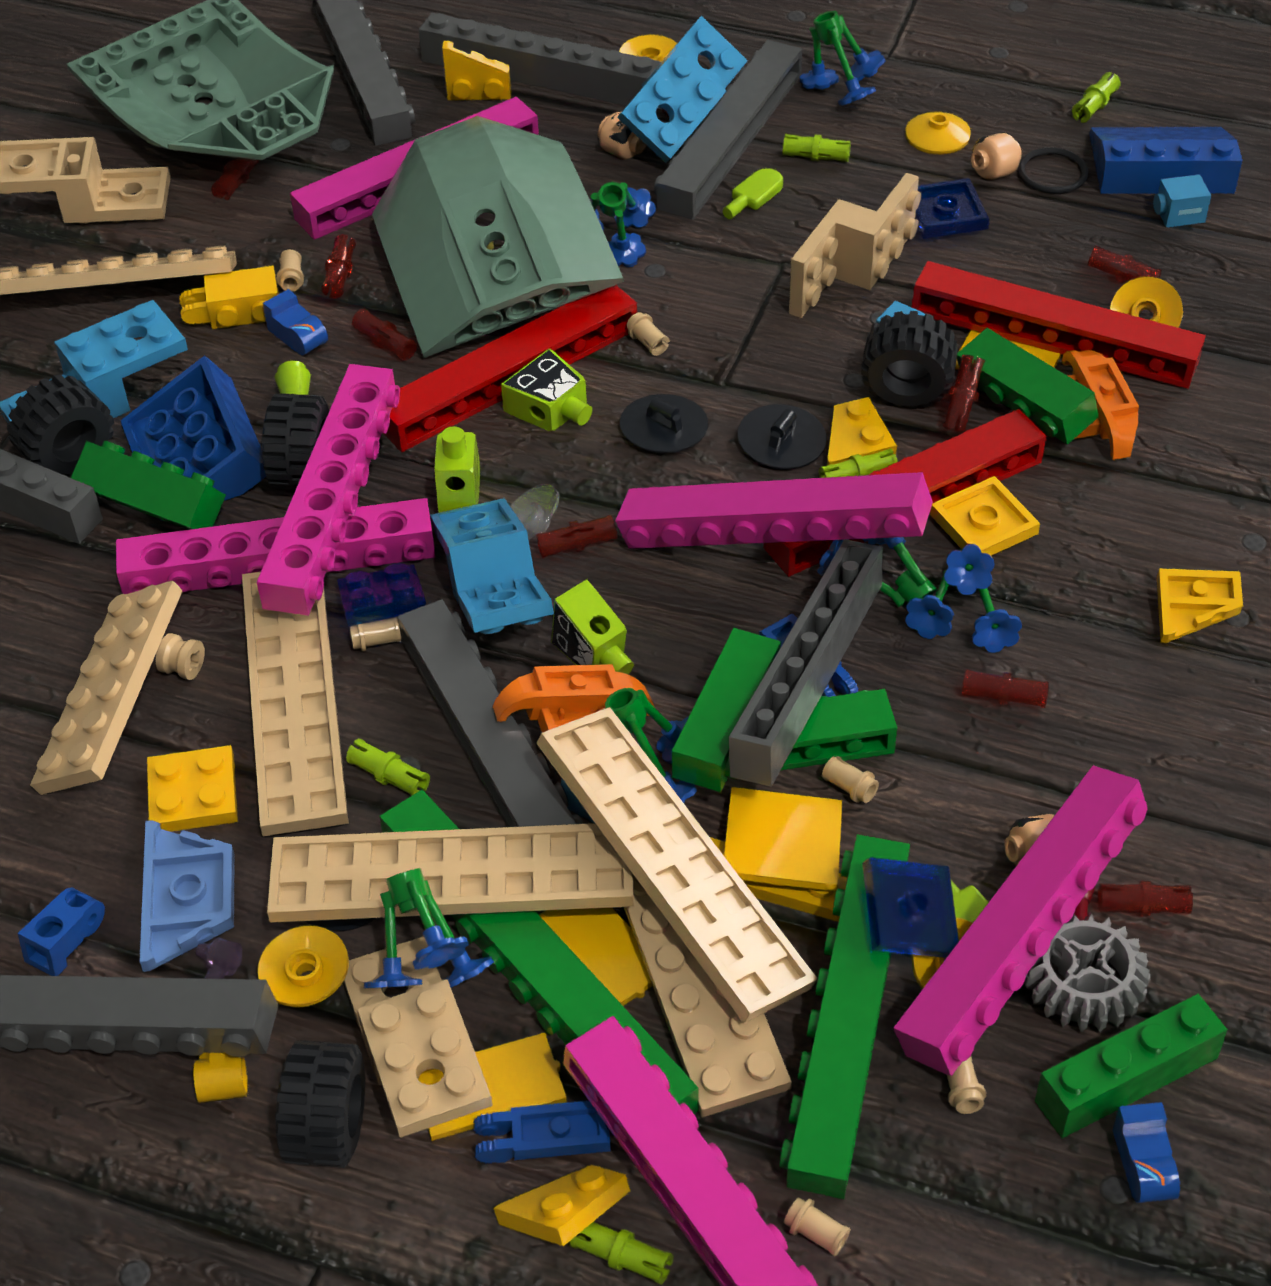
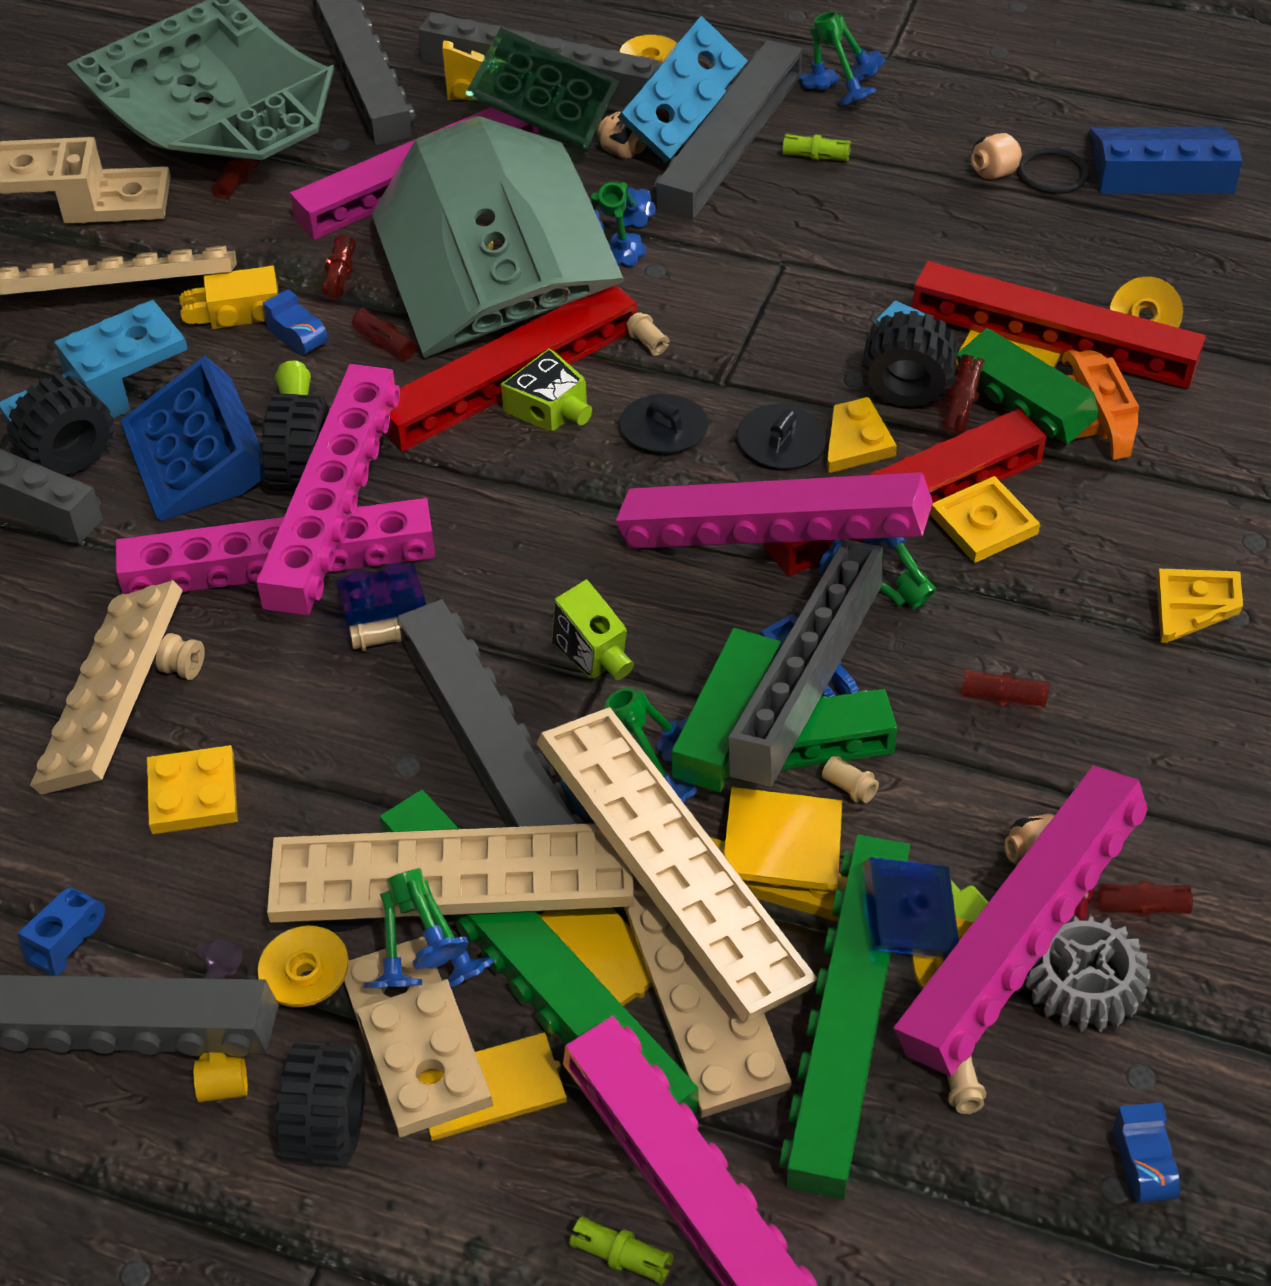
green brick [71,440,226,530] -> none
medium blue wing [140,820,235,972] -> none
tan plate [242,572,349,836] -> none
tan pin [276,249,304,292] -> none
lime pin [346,738,430,796] -> none
dark azure bracket [430,498,554,634] -> none
lime torso [435,426,480,513] -> none
blue hinge [474,1101,611,1164] -> none
orange plate [492,664,655,734] -> none
yellow wing [494,1165,630,1246] -> none
clear dish [510,484,559,540] -> none
clear red pin [536,514,617,558] -> none
lime piece [722,168,783,219] -> none
tan pin [784,1197,851,1256] -> none
tan bracket [789,173,921,318] -> none
lime pin [819,448,898,478] -> none
yellow dish [905,112,971,155] -> none
blue plant [905,544,1022,653] -> none
clear blue plate [915,178,990,239] -> none
green brick [1035,993,1228,1139] -> none
lime pin [1072,72,1121,123] -> none
clear red pin [1087,246,1162,282] -> none
dark azure brick [1153,174,1211,228] -> none
none -> clear green slope [466,27,619,150]

